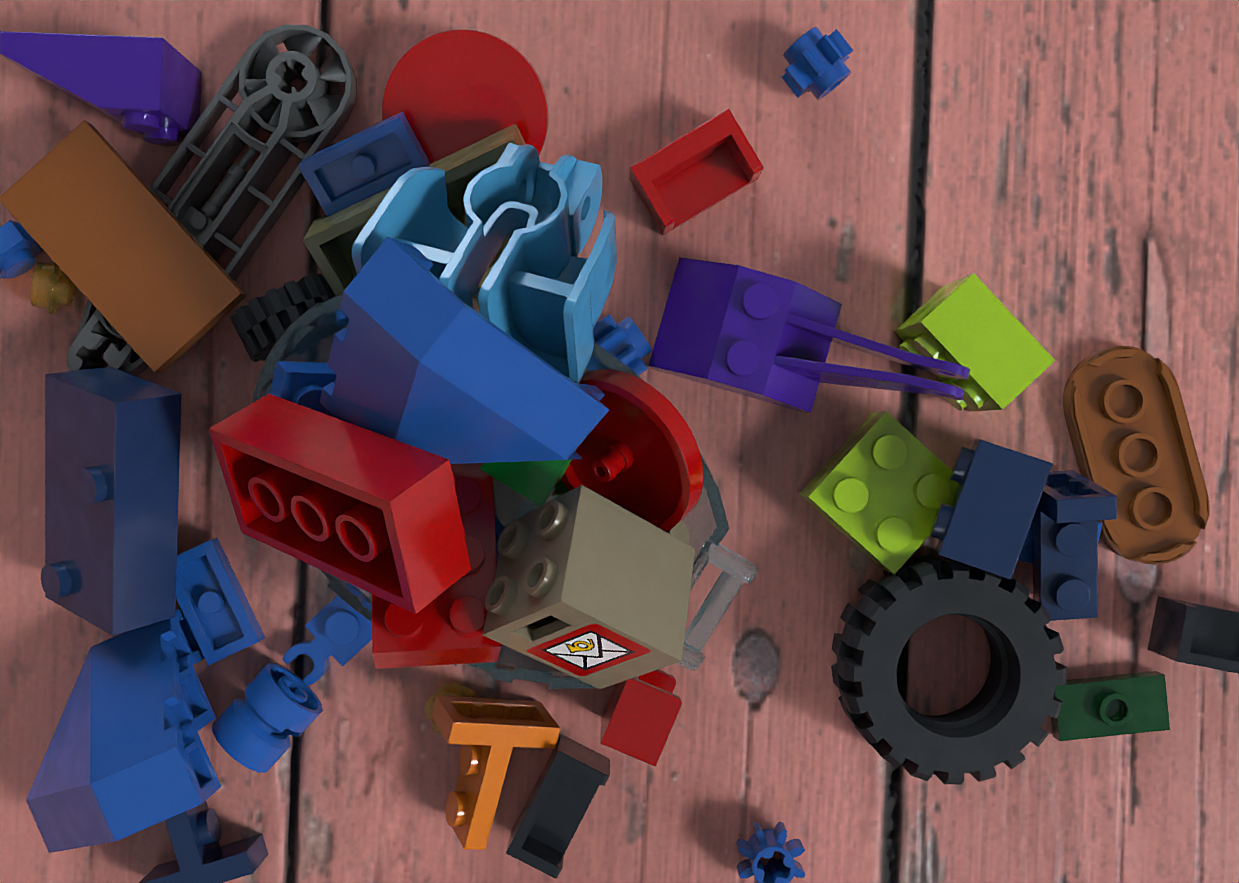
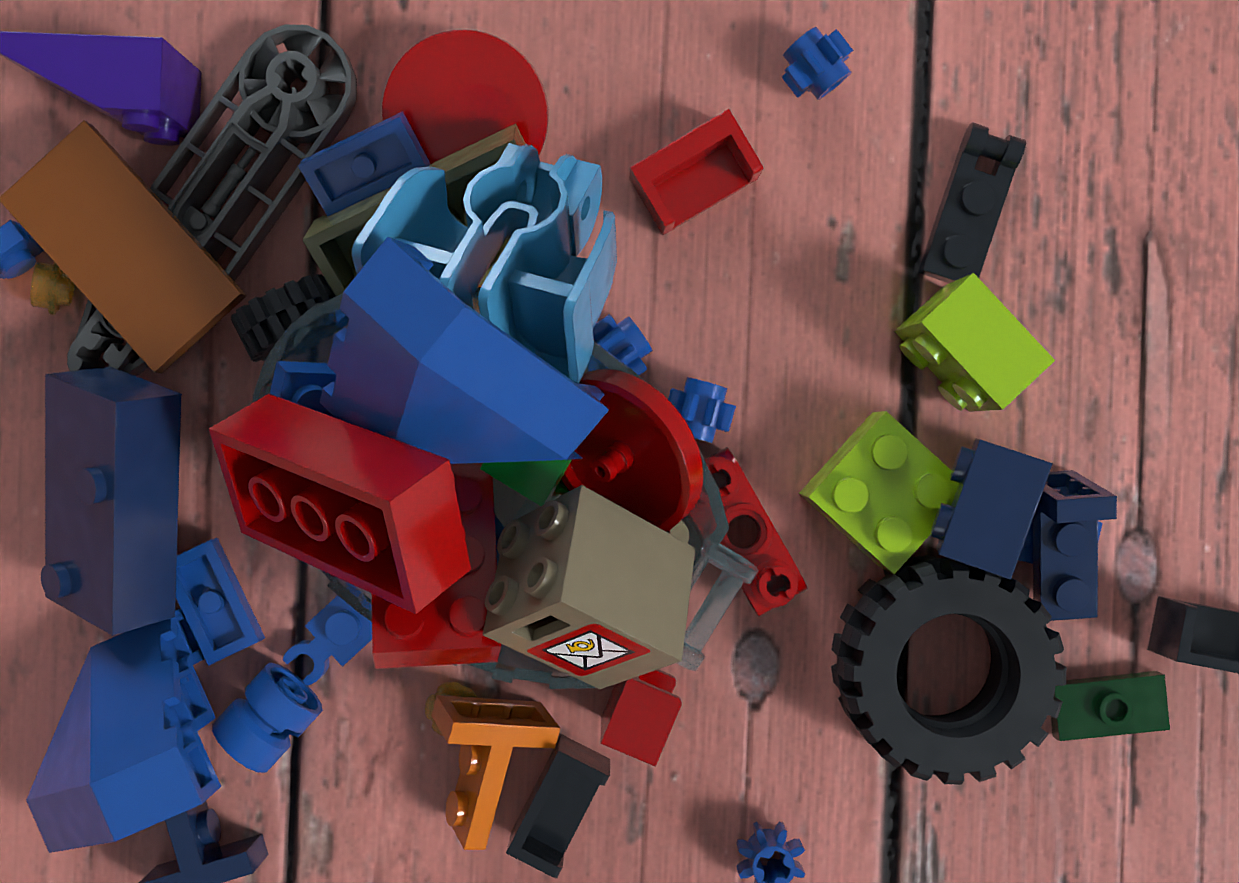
dark purple slope [647,257,970,413] -> none
dark orange tile [1063,346,1210,565] -> none
none -> blue gear [668,377,736,443]
none -> red piece [695,447,808,617]
none -> black plate [918,122,1026,283]

